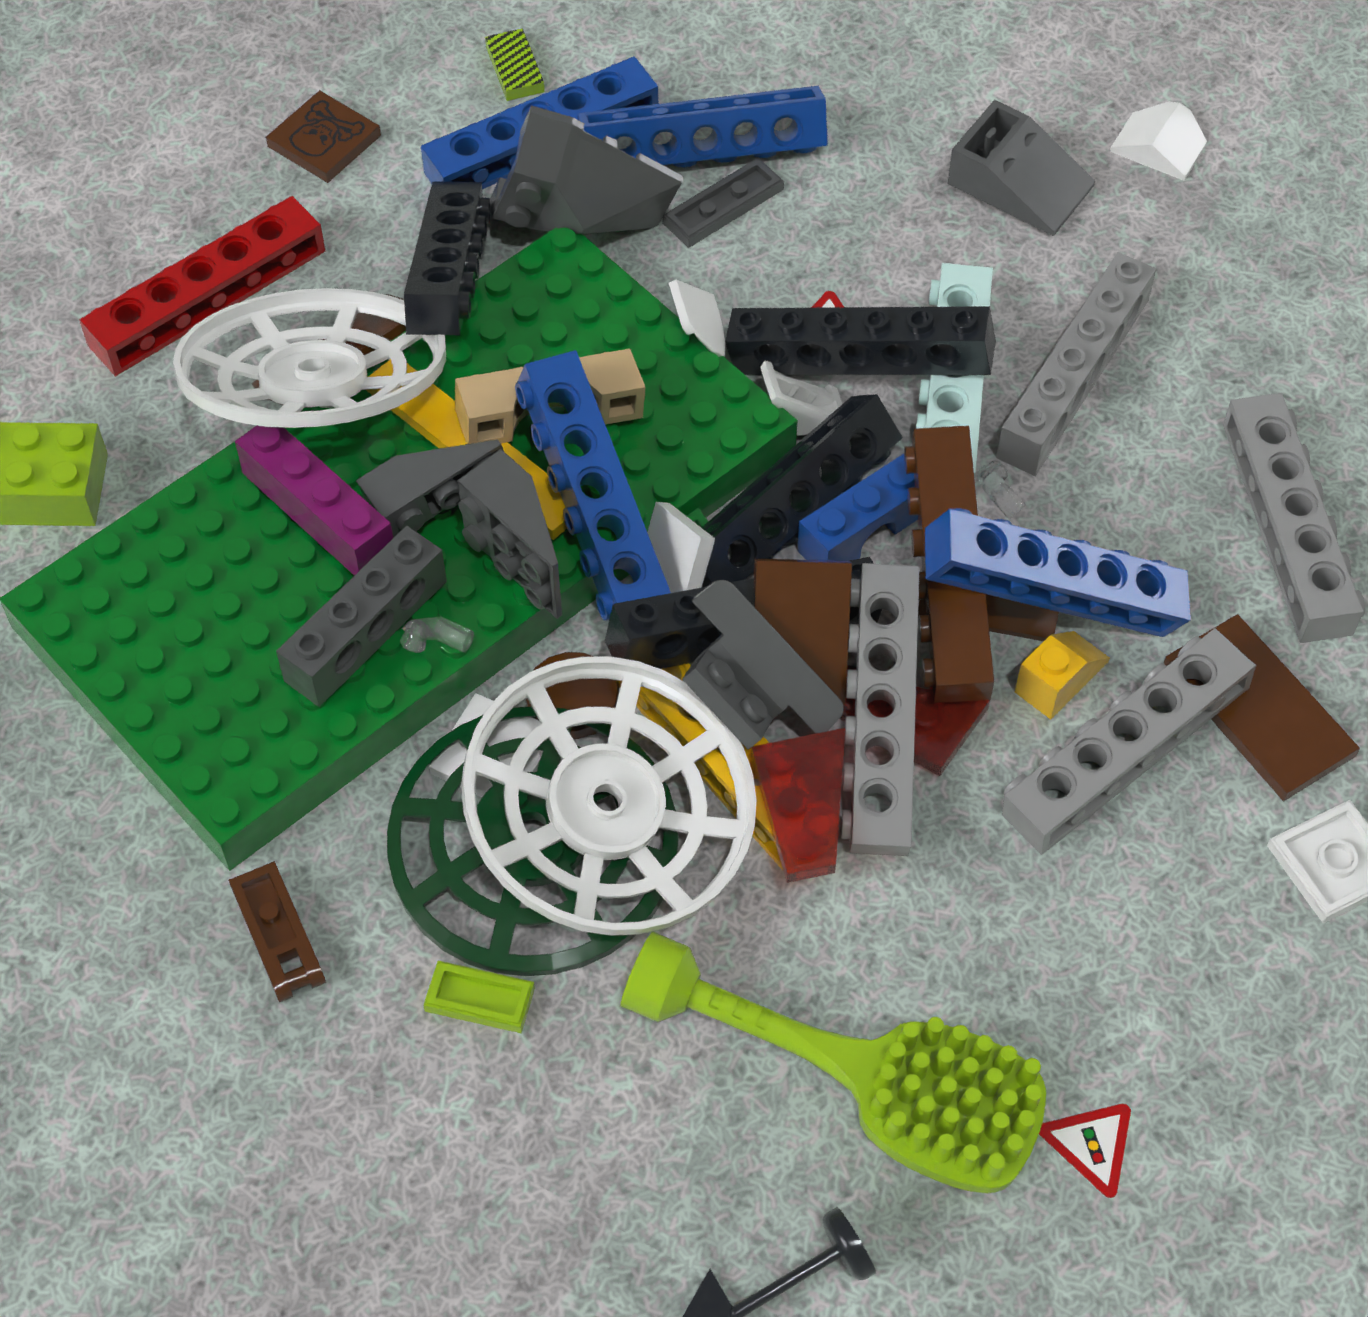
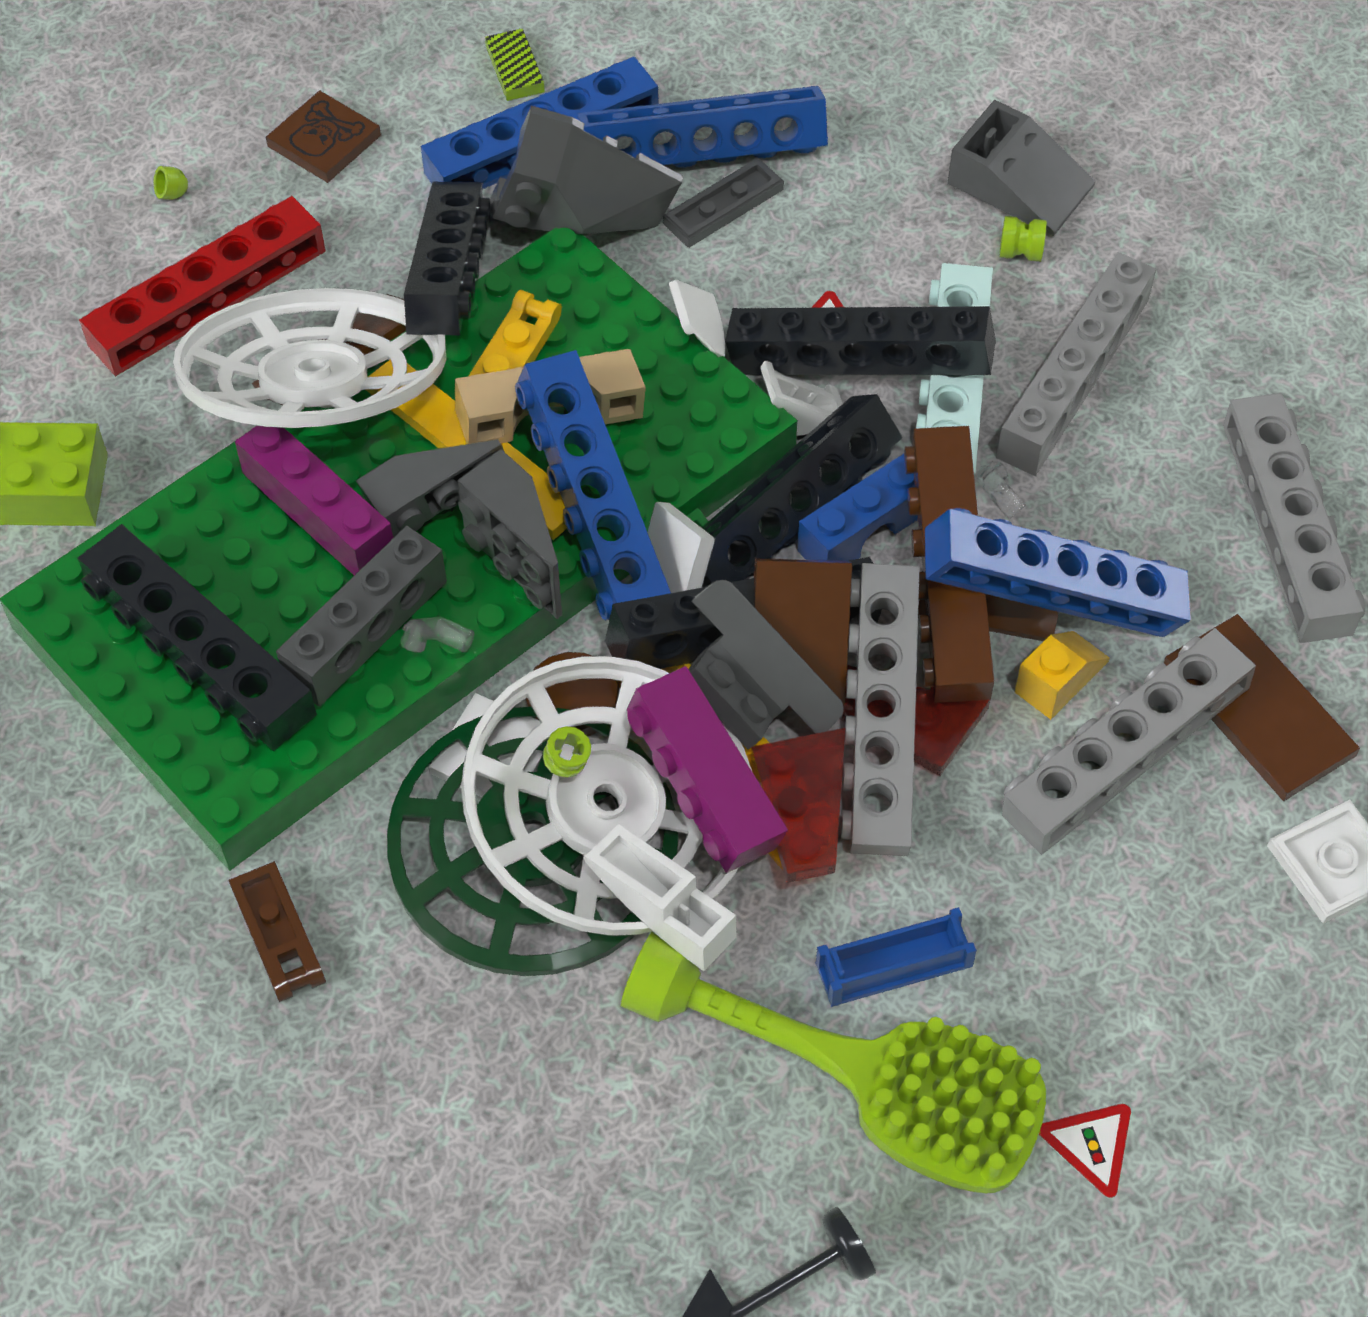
lime tile [423,960,535,1034] -> none
white slope [1110,102,1207,181] -> none
none -> black brick [78,524,317,752]
none -> lime hinge [153,166,188,200]
none -> yellow plate [469,289,562,376]
none -> lime bush [543,726,591,778]
none -> white slope [585,824,736,971]
none -> magenta brick [626,666,788,874]
none -> blue container [815,907,977,1007]
none -> lime wheel [999,216,1047,262]

